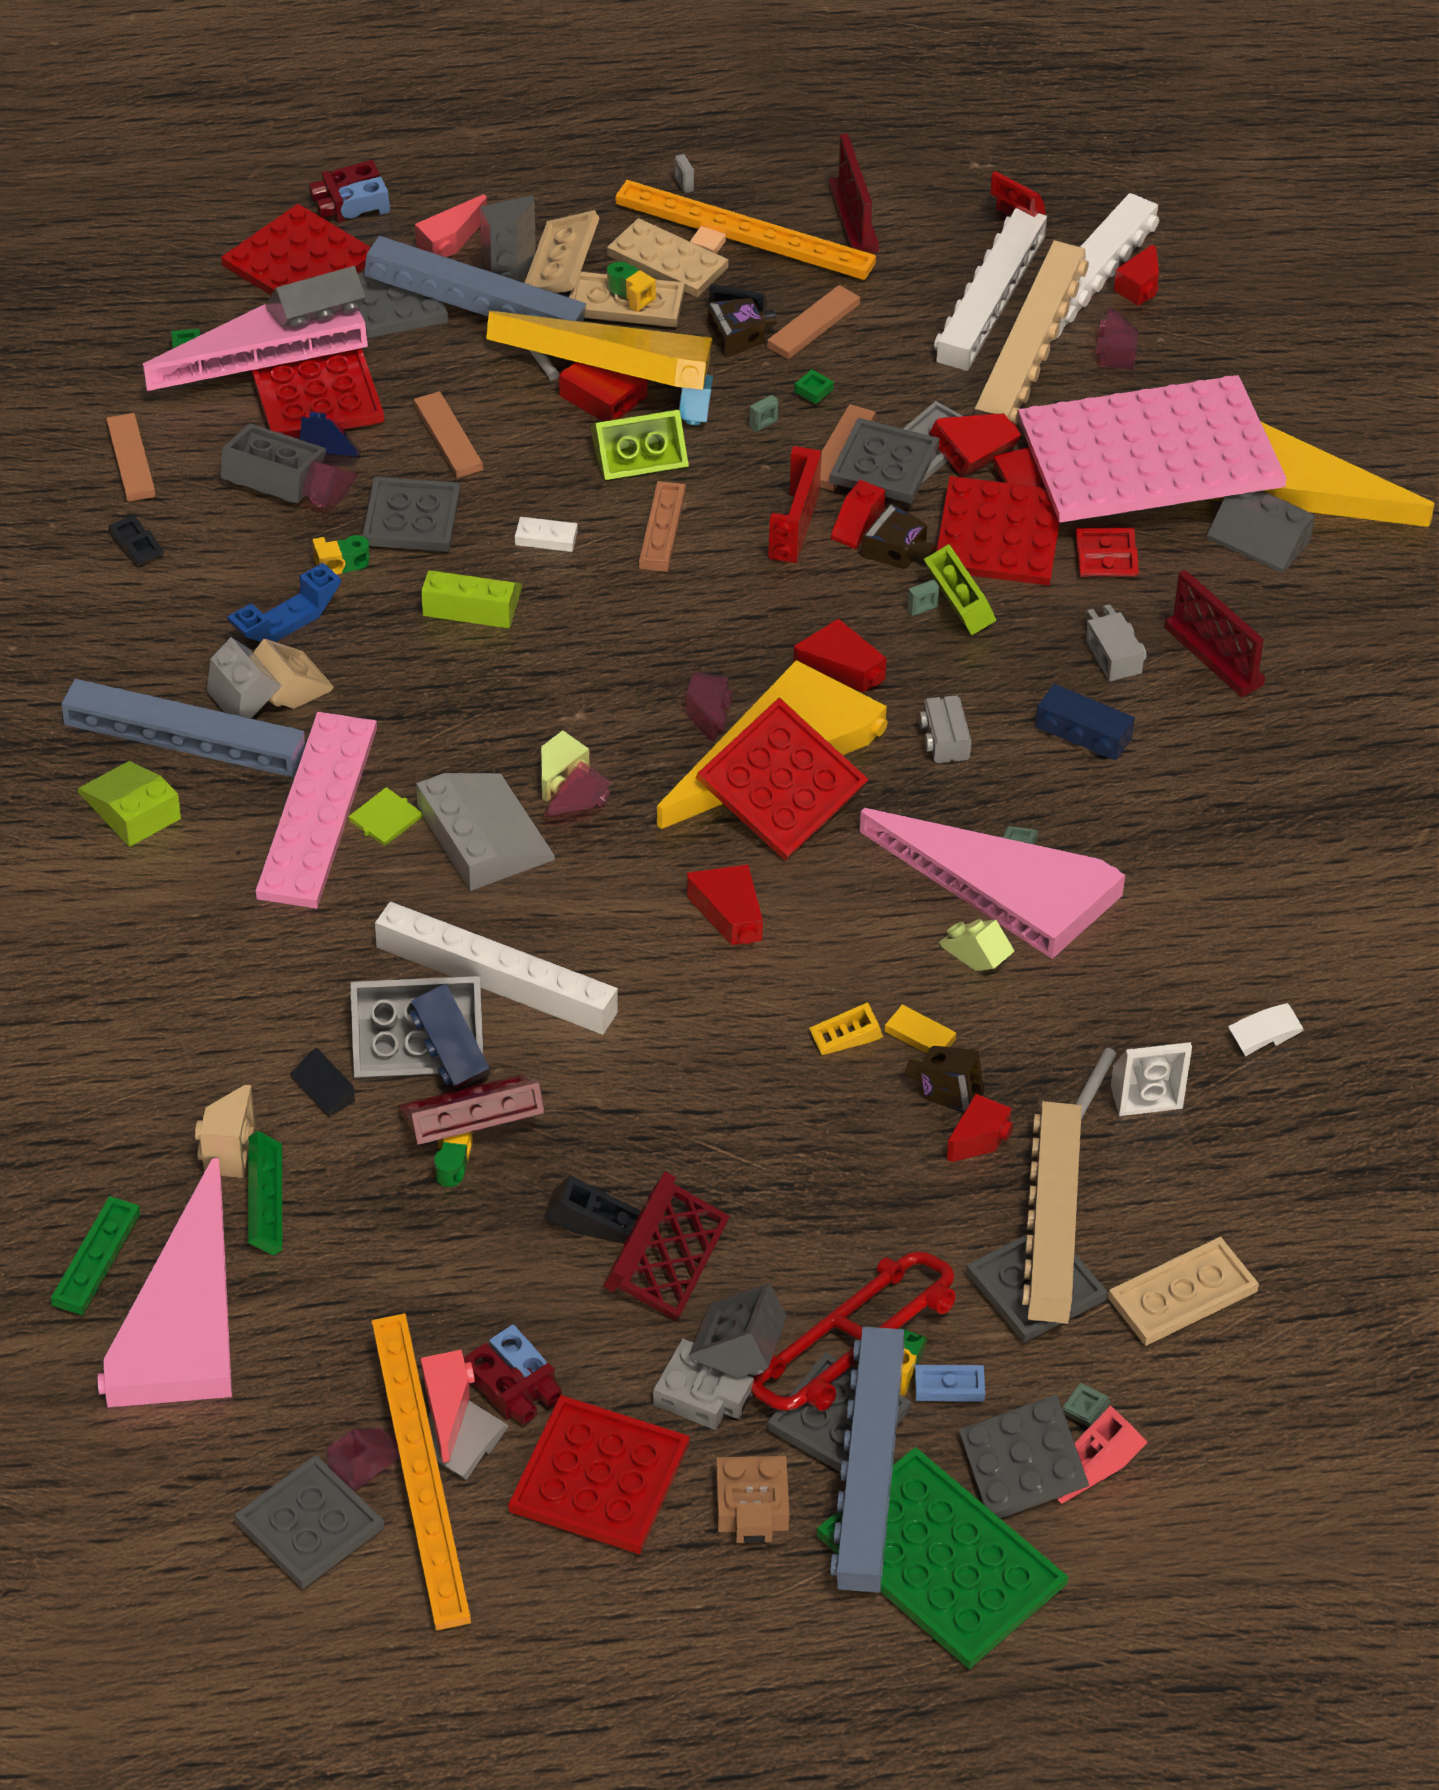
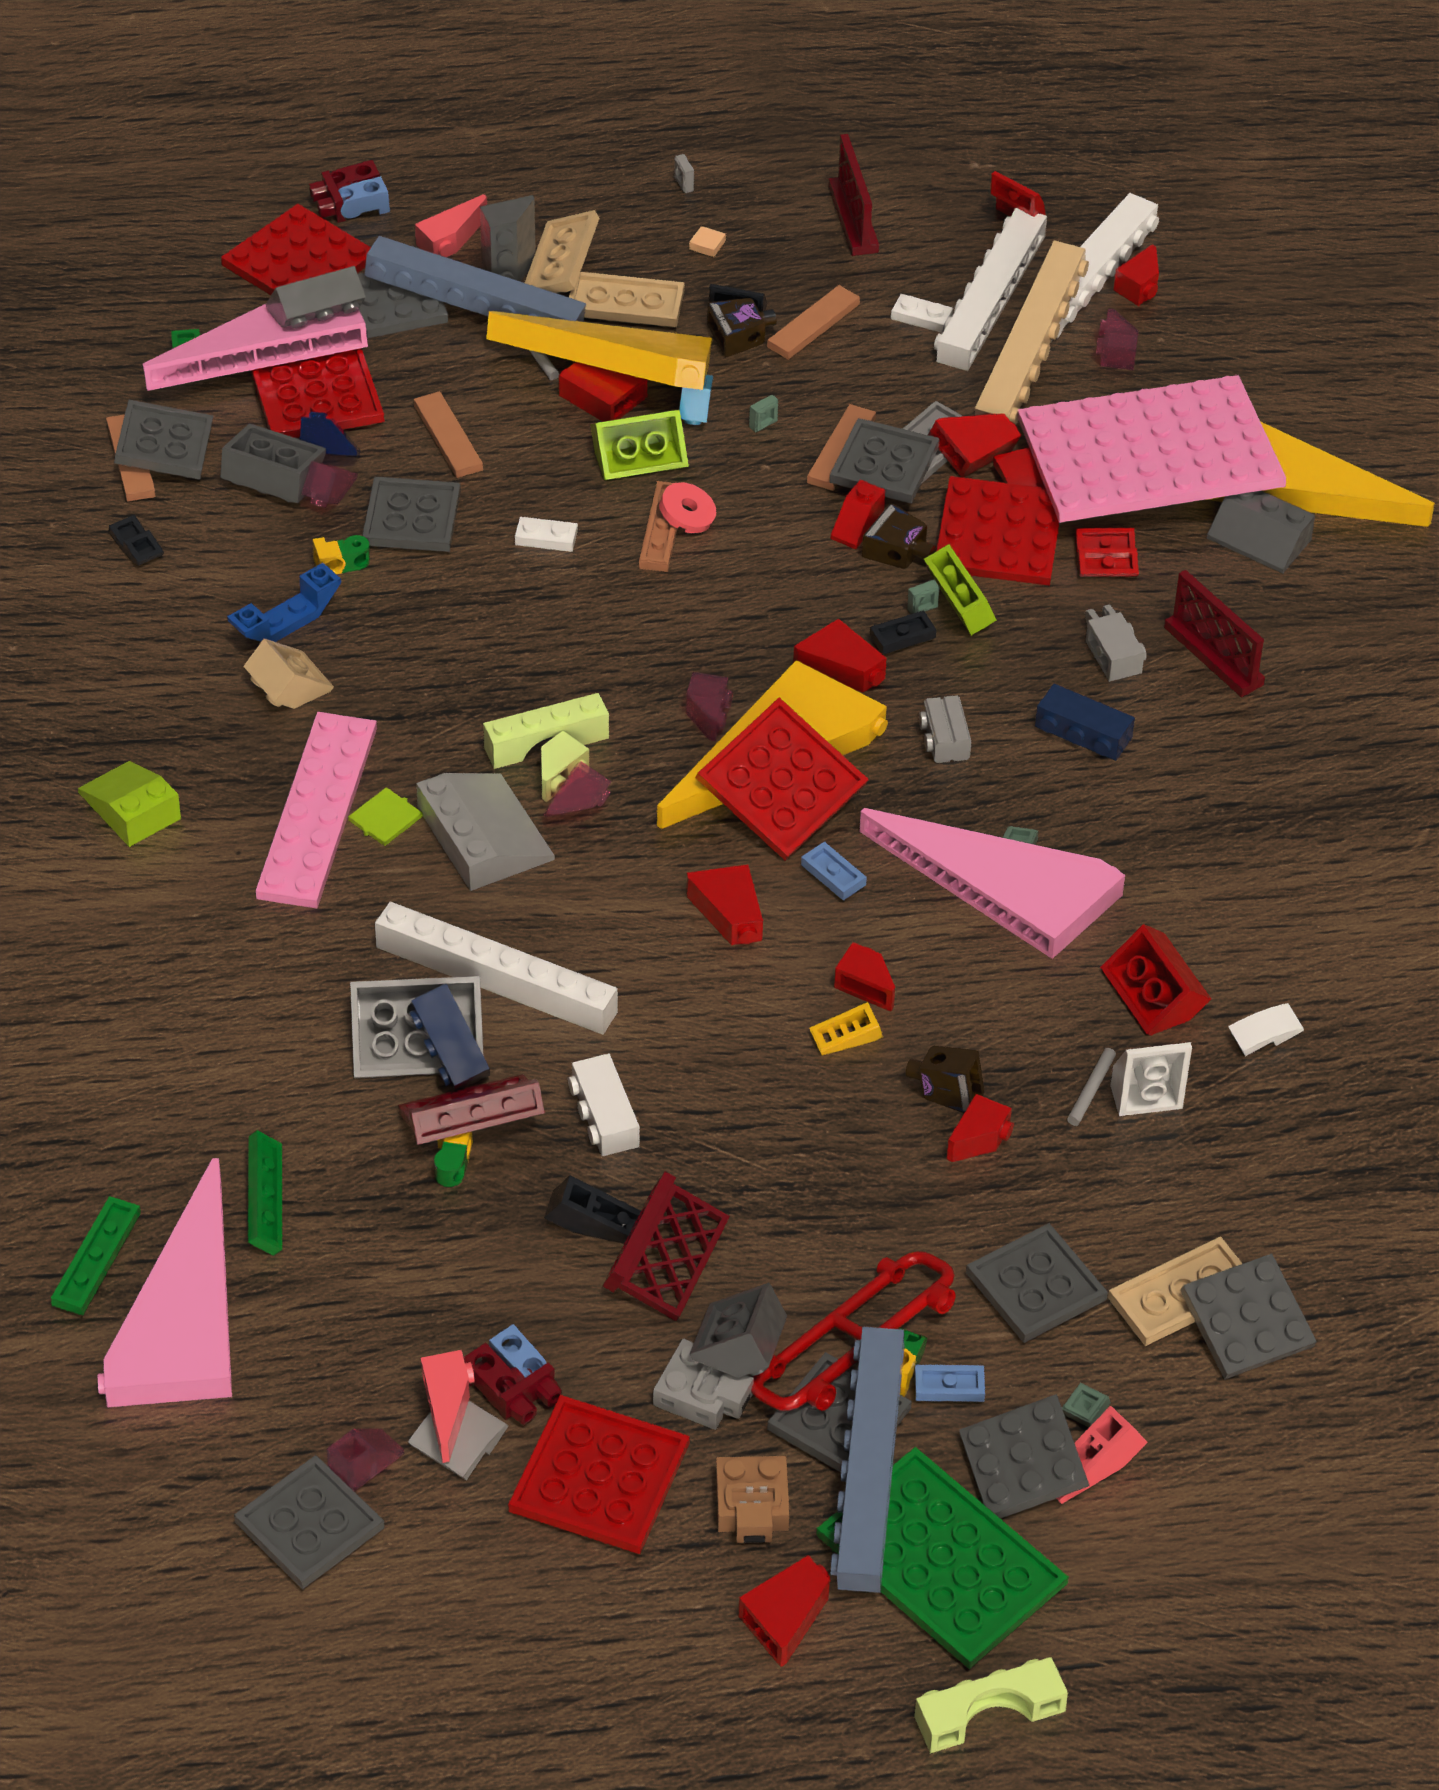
sand blue brick [61,679,305,777] -> none
tan slope [195,1085,255,1178] -> none
light grey slope [207,637,281,719] -> none
black slope [290,1047,355,1117] -> none
light orange plate [372,1313,471,1631] -> none
lime slope [422,570,522,629] -> none
tan plate [607,218,728,297] -> none
leg [607,261,656,312] -> none
light orange plate [616,180,876,280] -> none
red panel [768,446,822,564] -> none
green plate [794,369,834,404] -> none
yellow tile [885,1004,957,1054] -> none
yellowish green slope [939,919,1014,971] -> none
tan brick [1022,1101,1082,1324] -> none
none -> dark grey plate [114,399,213,479]
none -> yellowish green arch [483,693,609,769]
none -> white brick [568,1053,640,1156]
none -> coral tile [659,482,716,534]
none -> red slope [738,1555,831,1667]
none -> medium blue plate [801,842,867,900]
none -> red slope [834,942,895,1012]
none -> black plate [870,610,937,655]
none -> white plate [891,294,953,333]
none -> yellowish green arch [914,1657,1068,1753]
none -> red slope [1100,924,1211,1036]
none -> dark grey plate [1180,1253,1317,1380]

